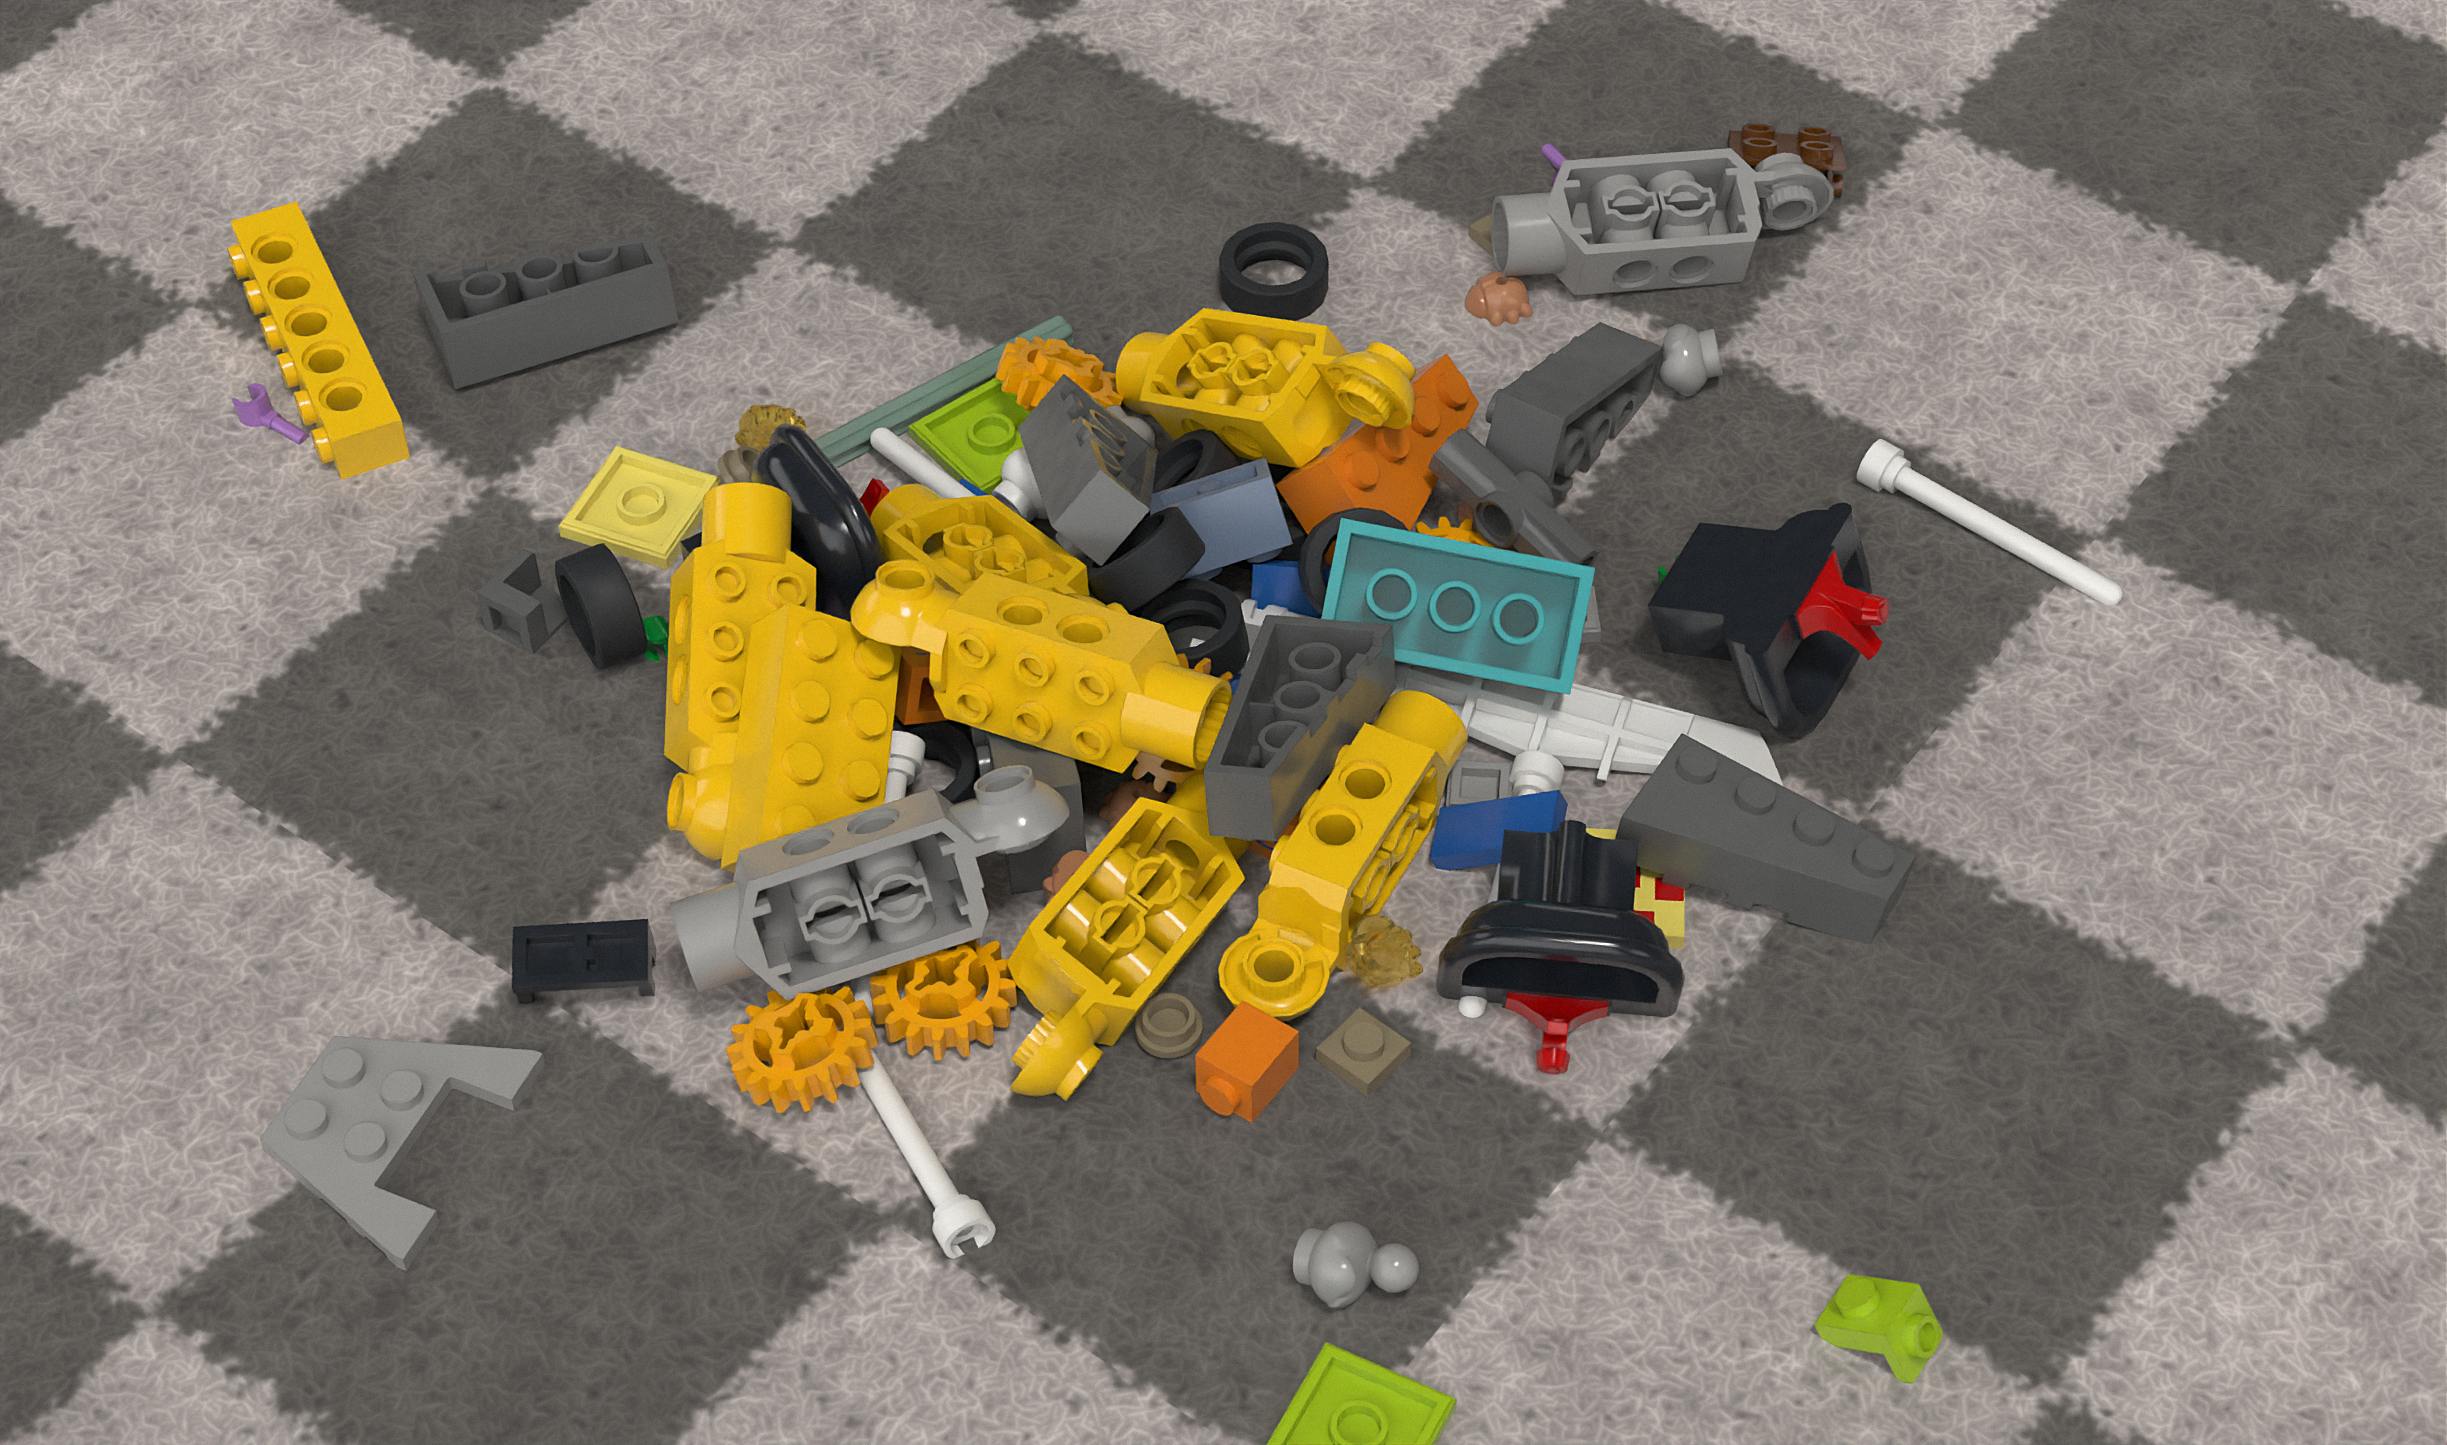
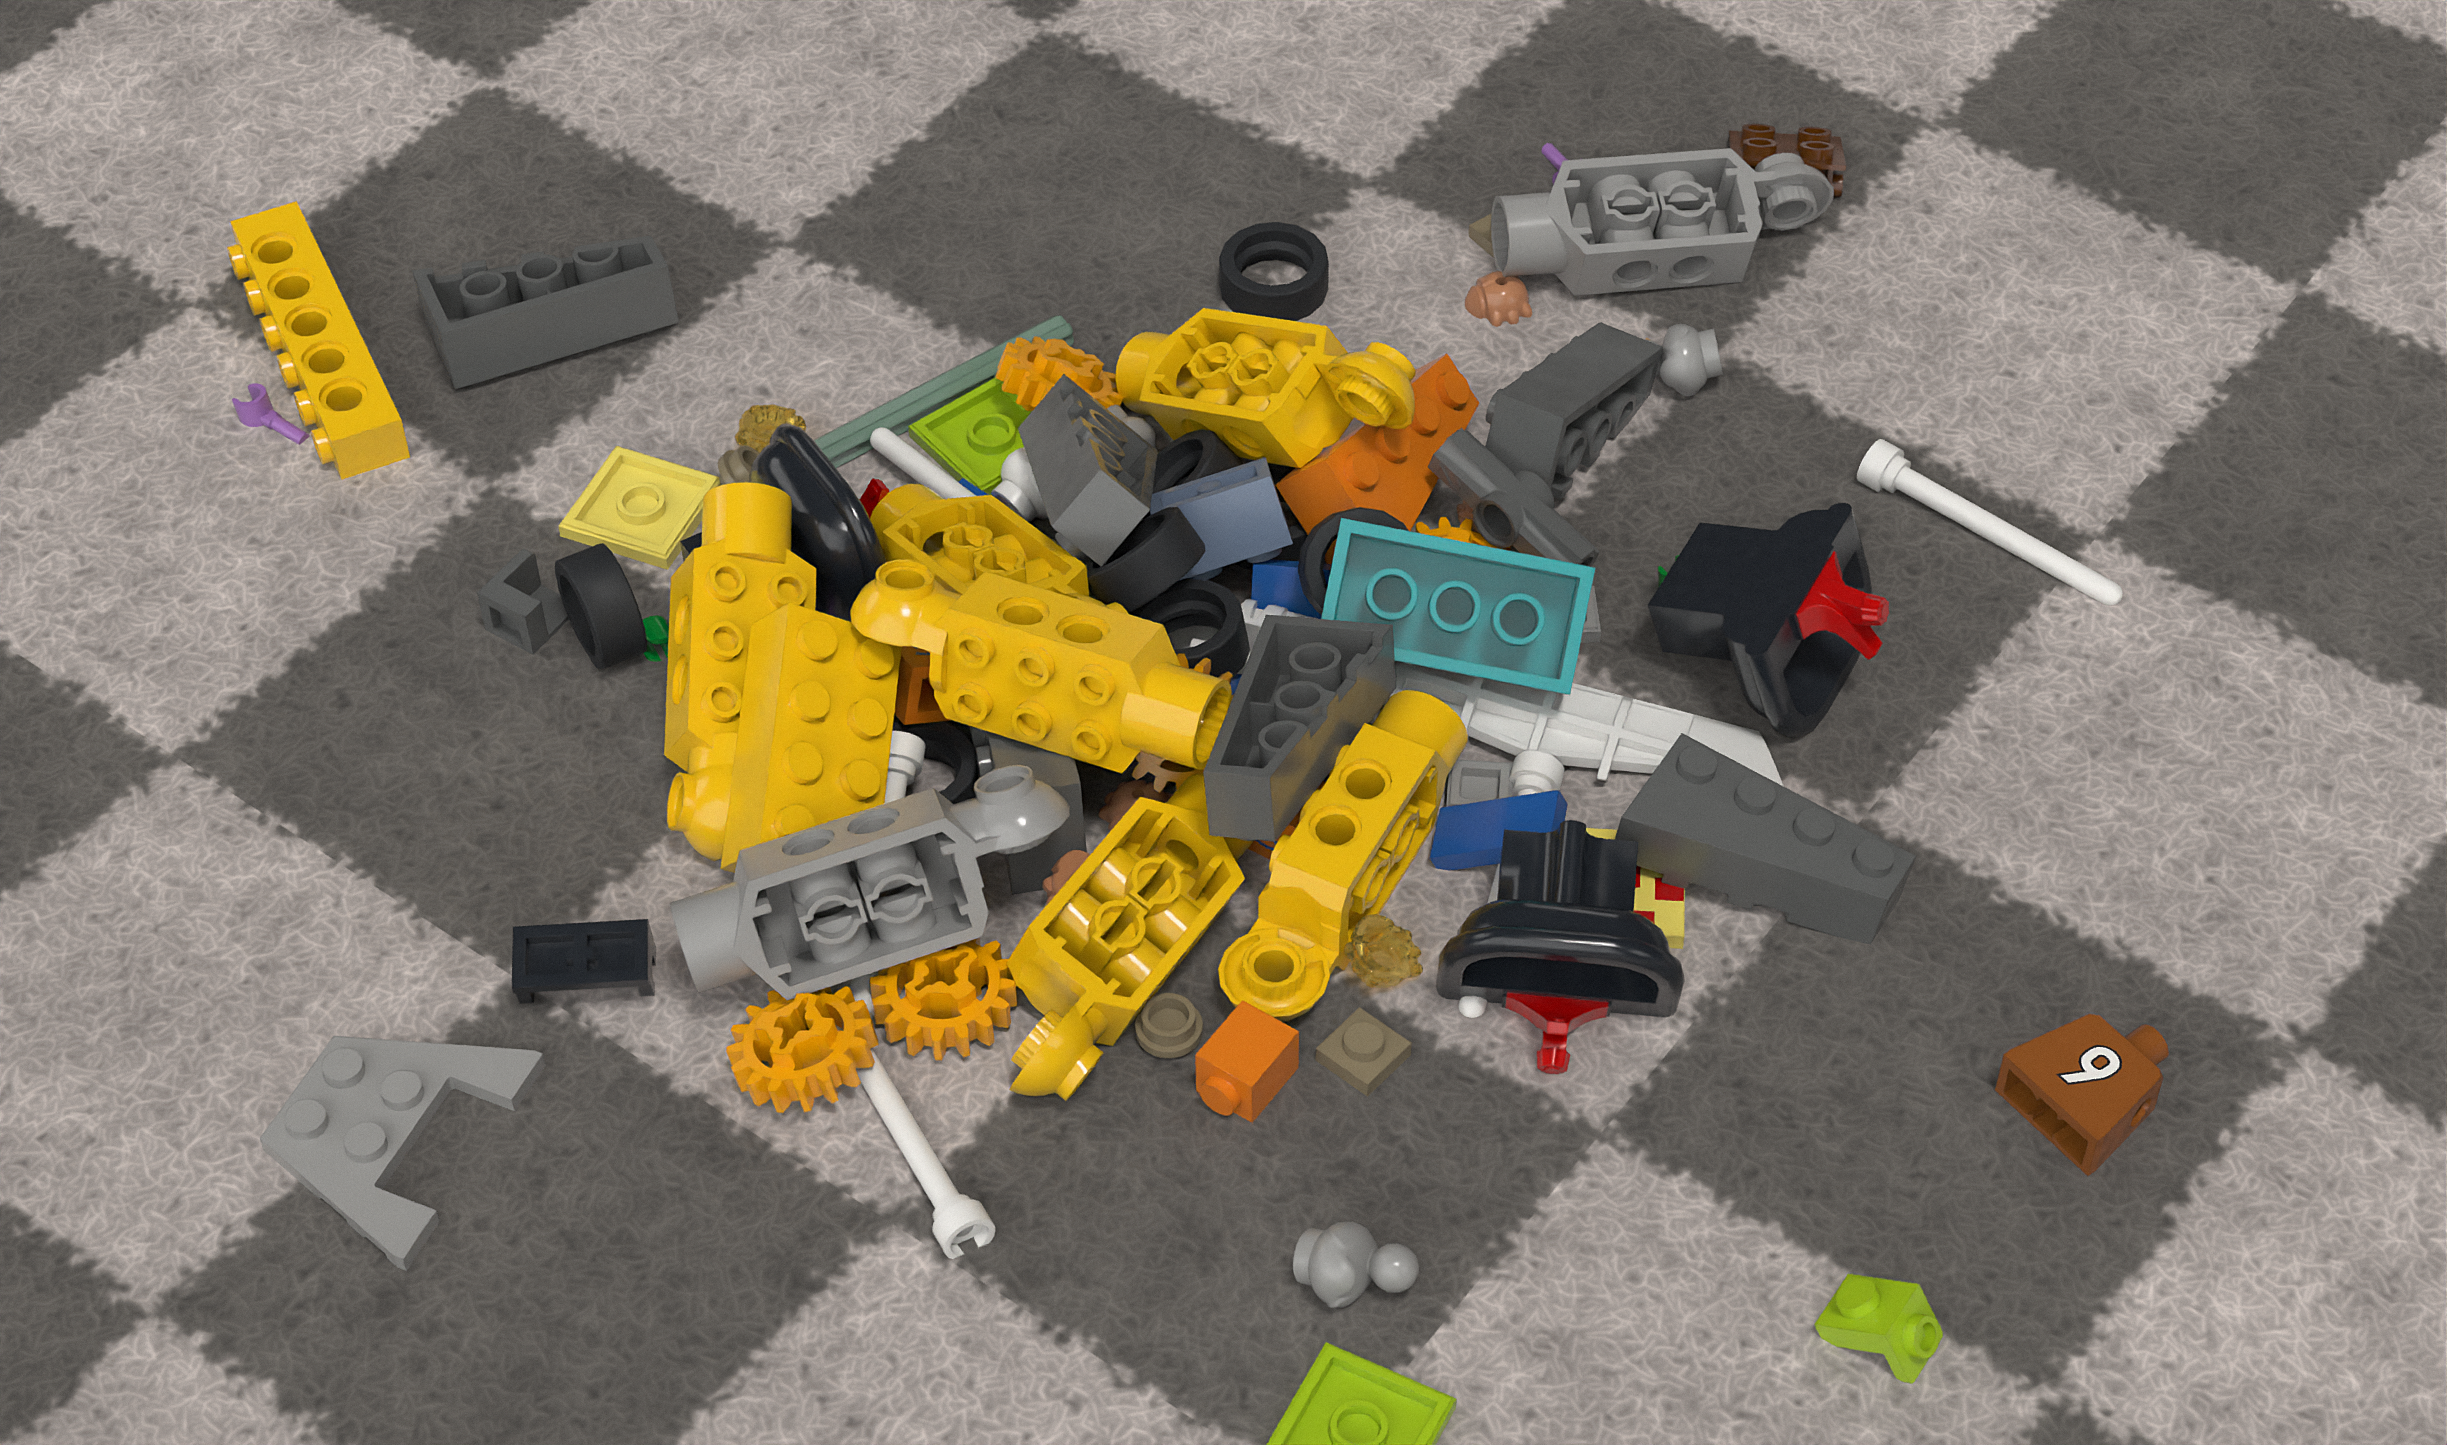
none -> dark orange torso [1995,1014,2169,1176]

